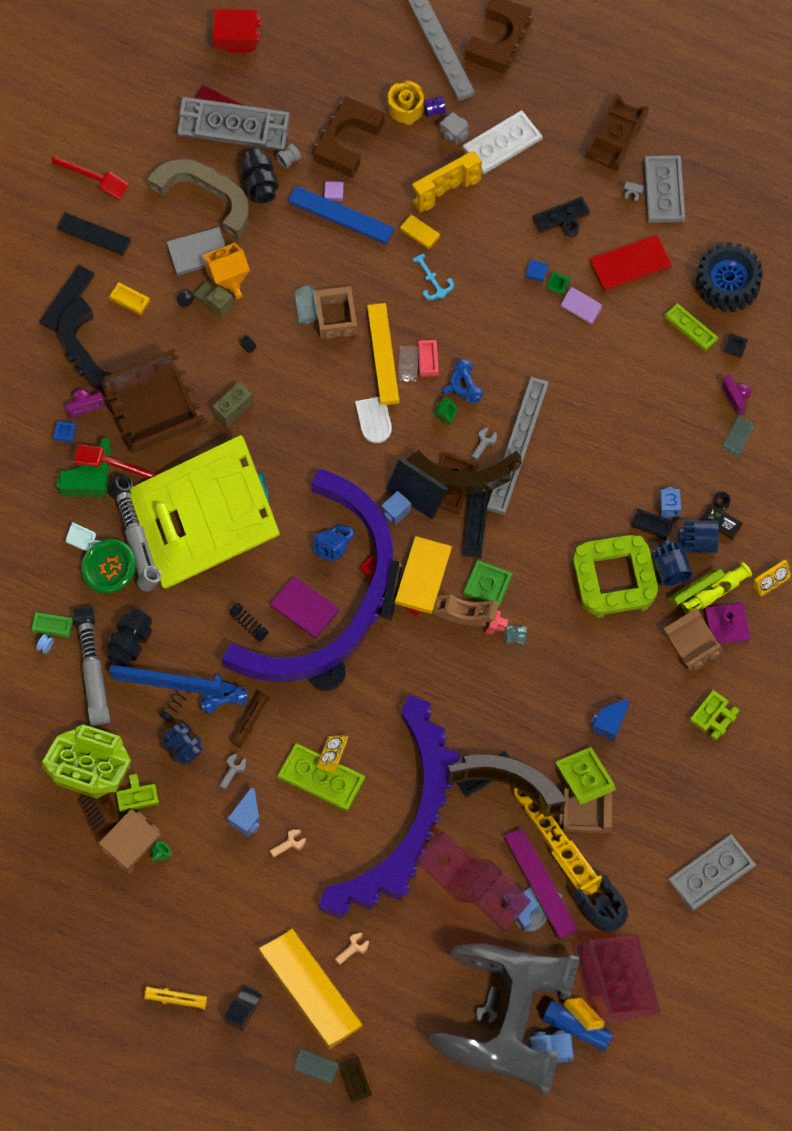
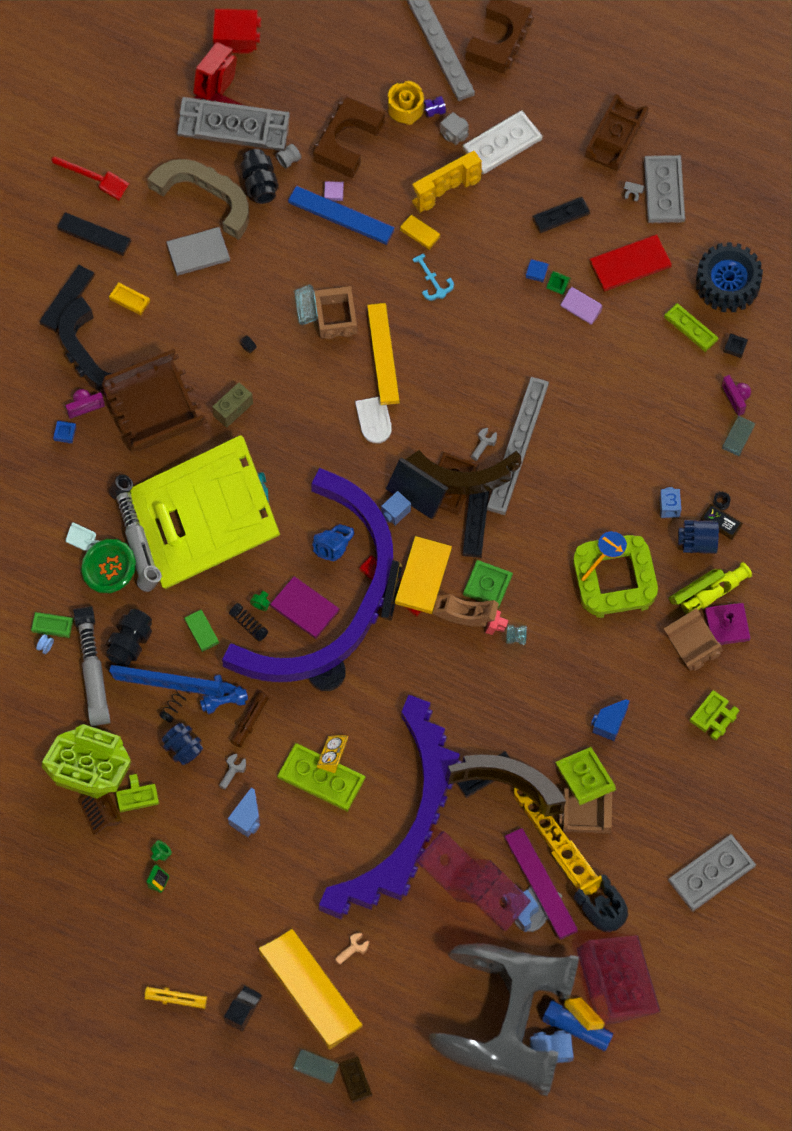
green arch [57,438,111,498] -> none
red piece [74,444,158,479] -> none
medium nougat panel [98,809,162,874] -> none
black axle [176,290,195,308] -> none
olive arch [193,282,234,319] -> none
light orange piece [201,243,250,299] -> none
light nougat bar [270,830,306,857] -> none
clear bracket [398,346,418,381] -> none
coral tile [418,340,439,377] -> none
green tile [433,398,458,424] -> none
blue piece [442,359,483,403] -> none
light grey bar [476,987,499,1026] -> none
black bush [563,218,579,237] -> none
black tile [631,508,674,540] -> none
dark blue gear [651,541,693,586] -> none
slope [753,560,791,597] -> none
none -> slope [147,865,169,893]
none -> bright green tile [184,609,219,652]
none -> red brick [193,42,237,101]
none -> green tile [250,591,270,611]
none -> blue piece [581,531,627,581]

